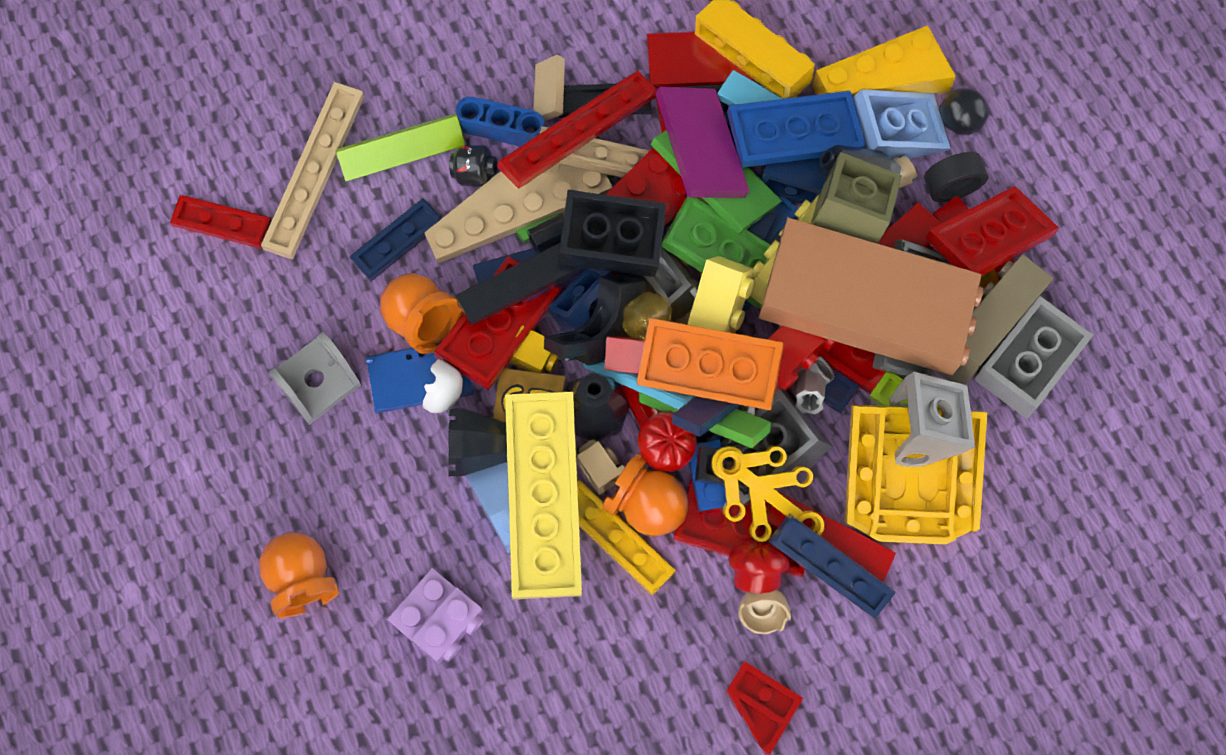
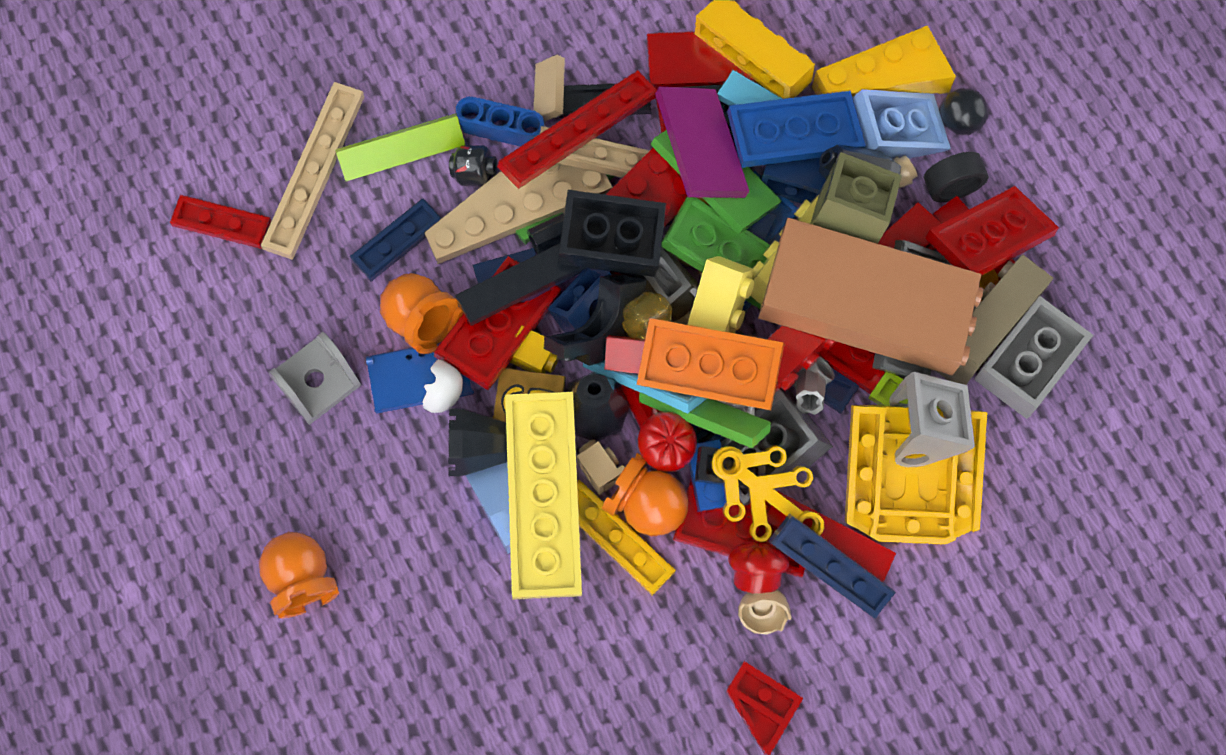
lavender plate [387,568,484,665] -> none
dark blue tile [672,396,740,437] -> none

